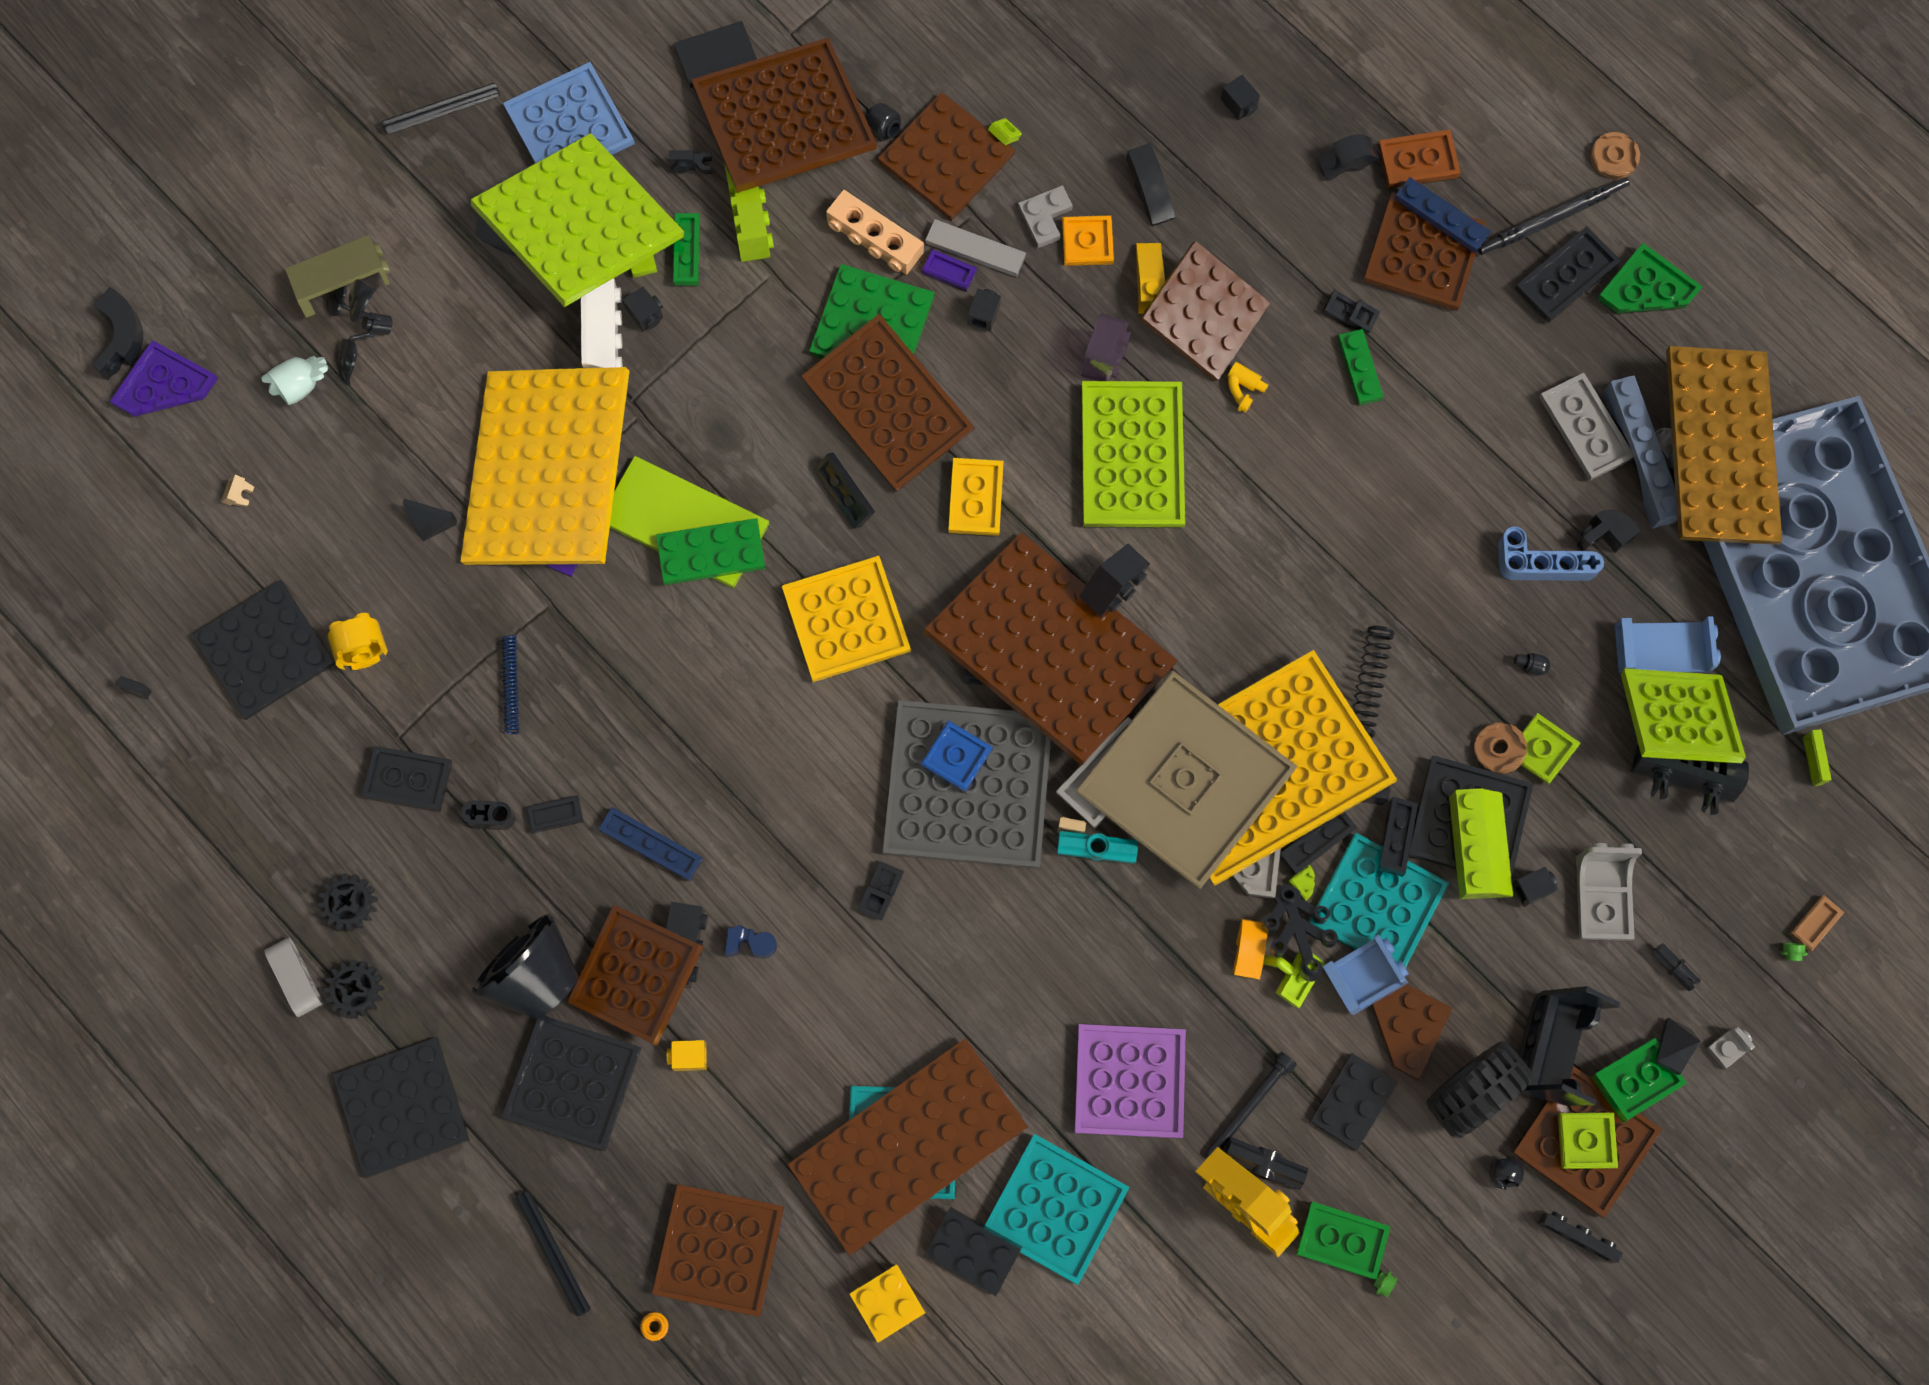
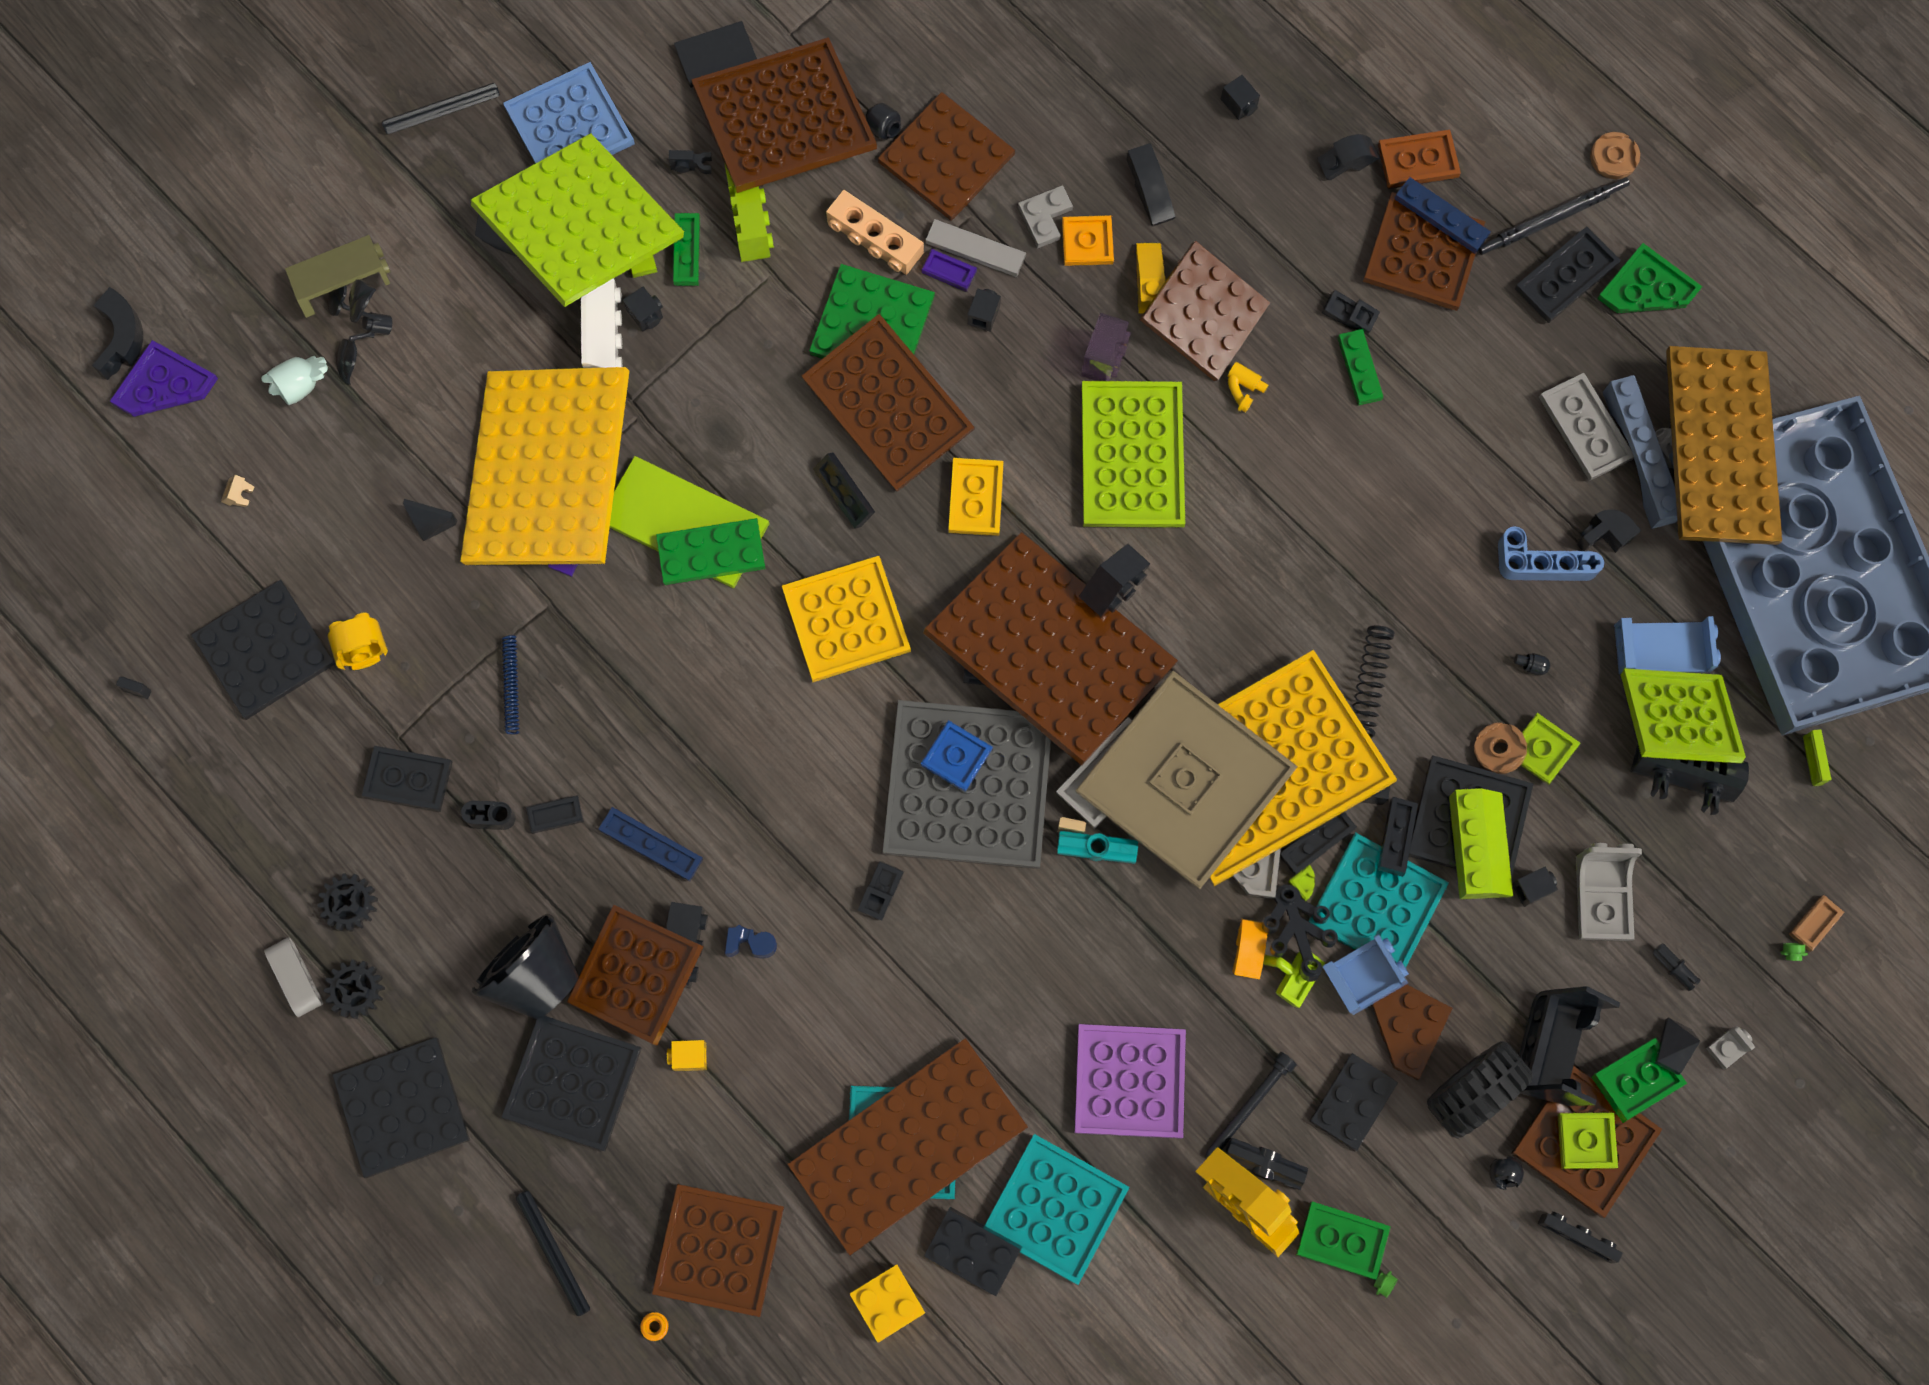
lime tile [988,118,1022,145] -> none

